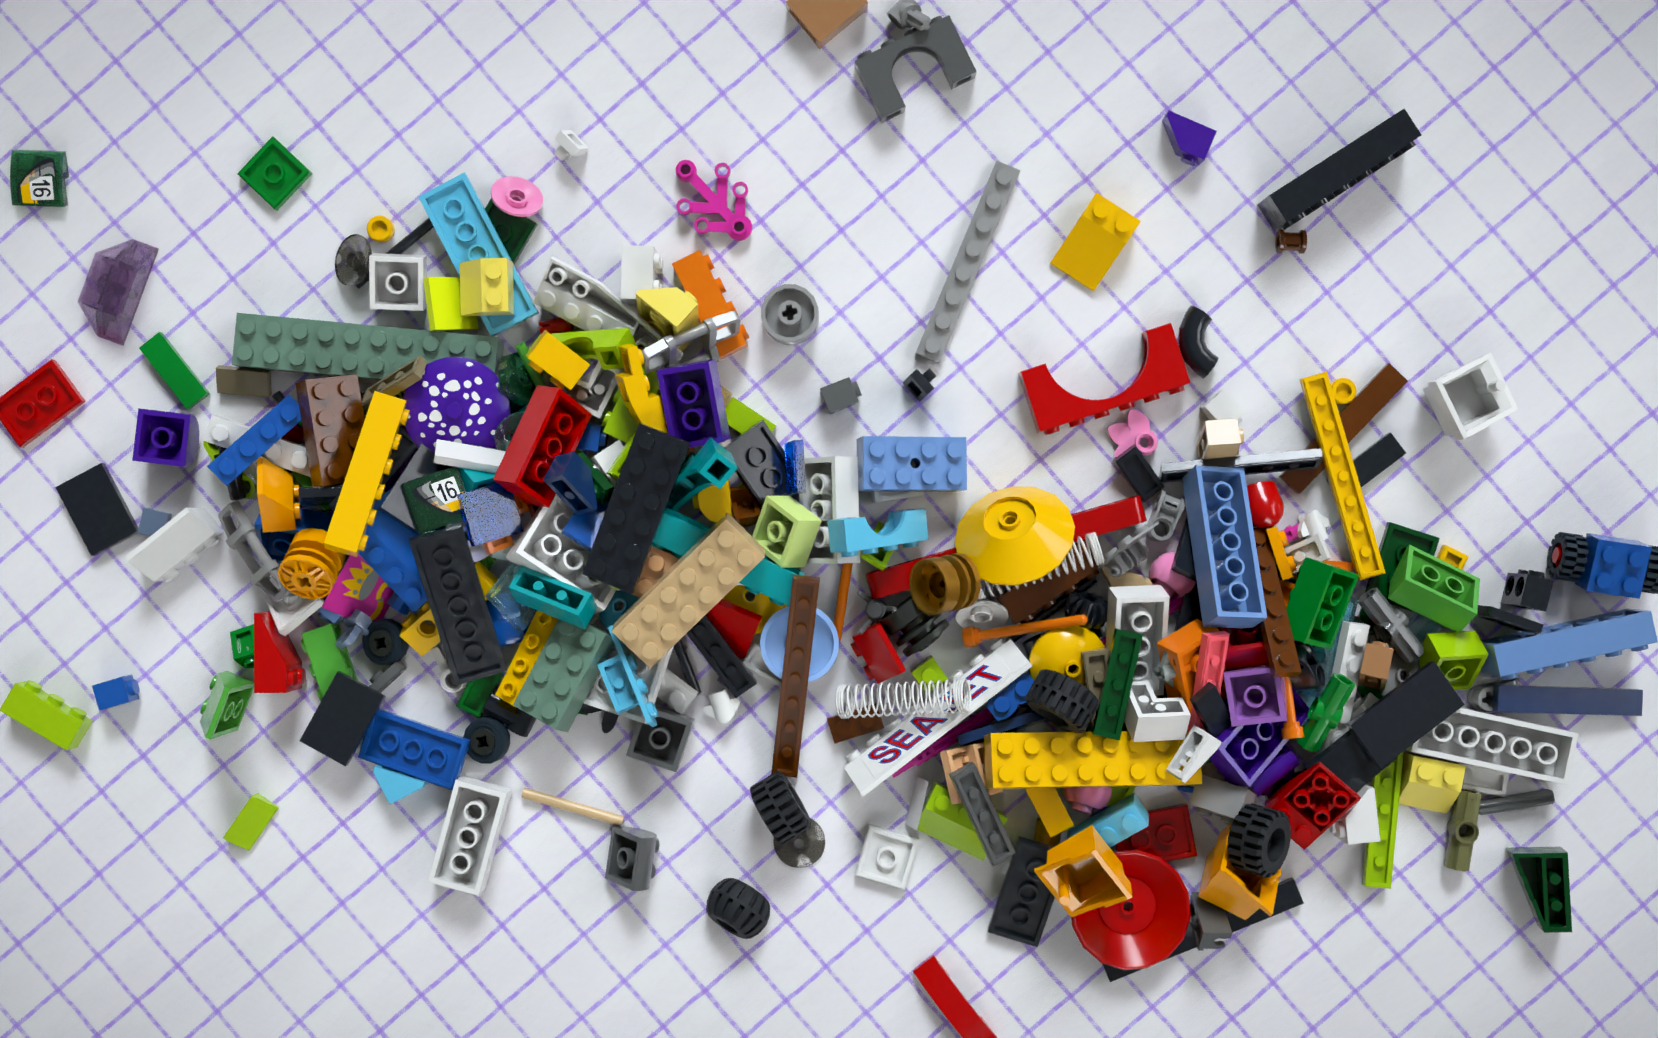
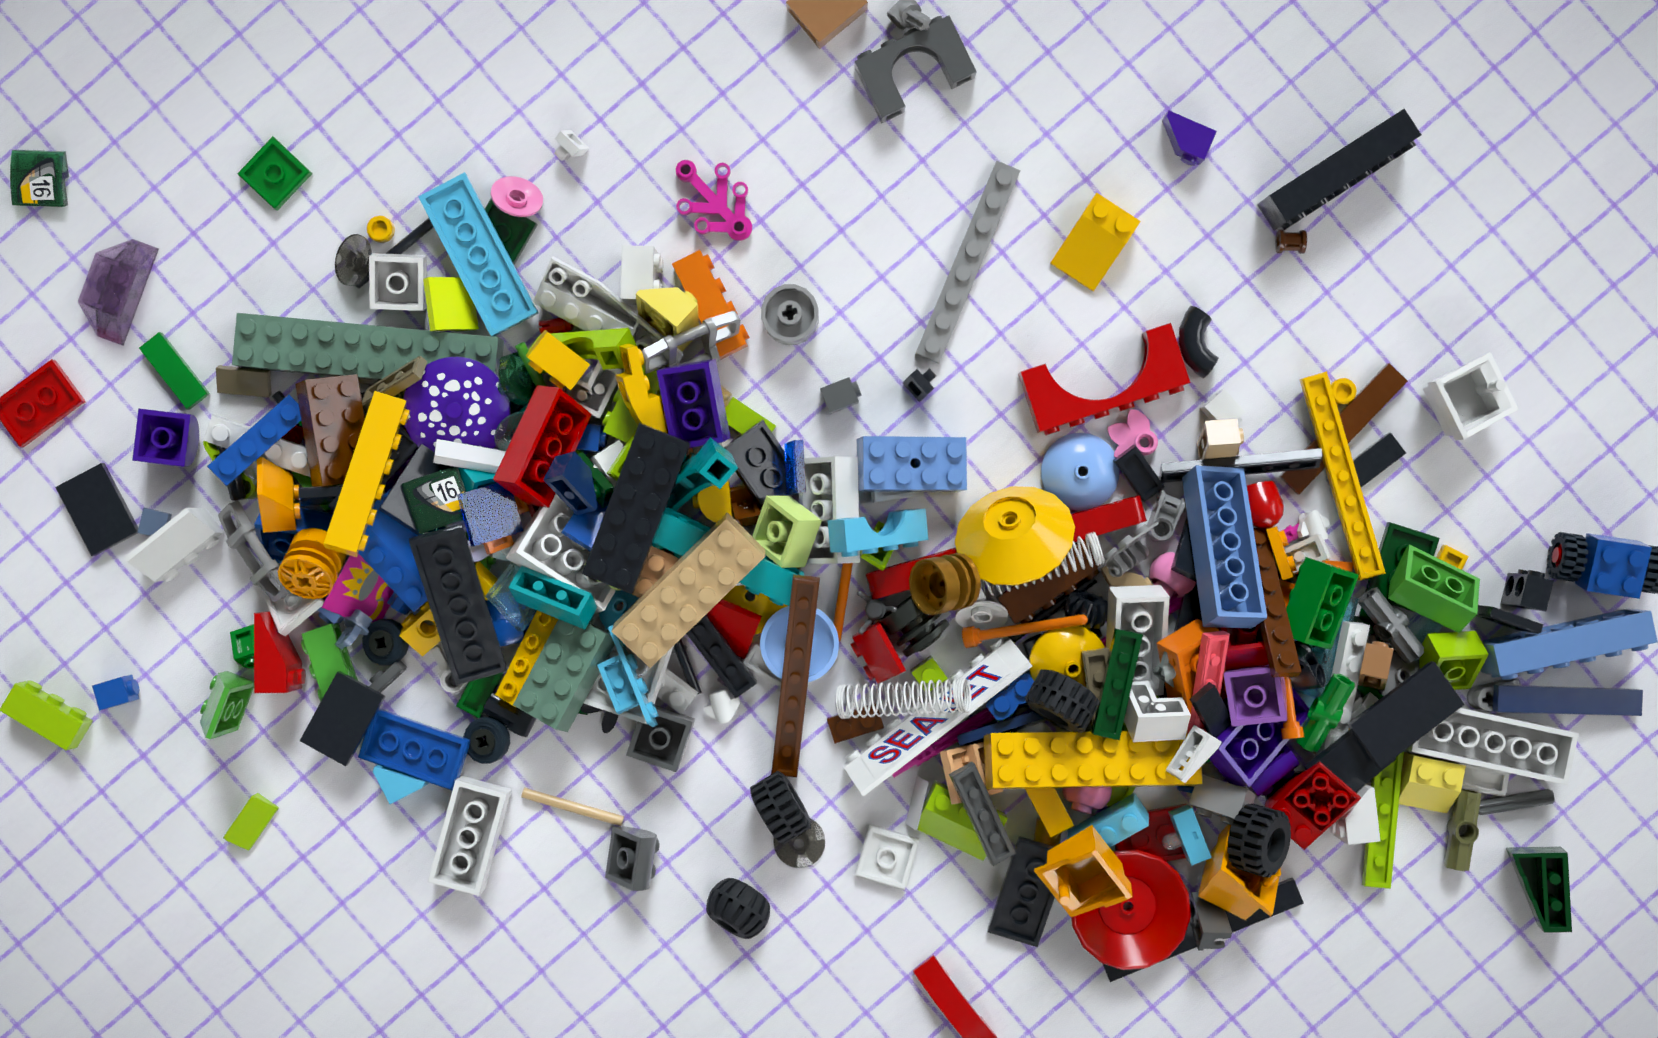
light yellow slope [459,258,514,316] -> none
none -> light blue dish [1041,433,1119,511]
none -> medium azure piece [1162,804,1212,865]

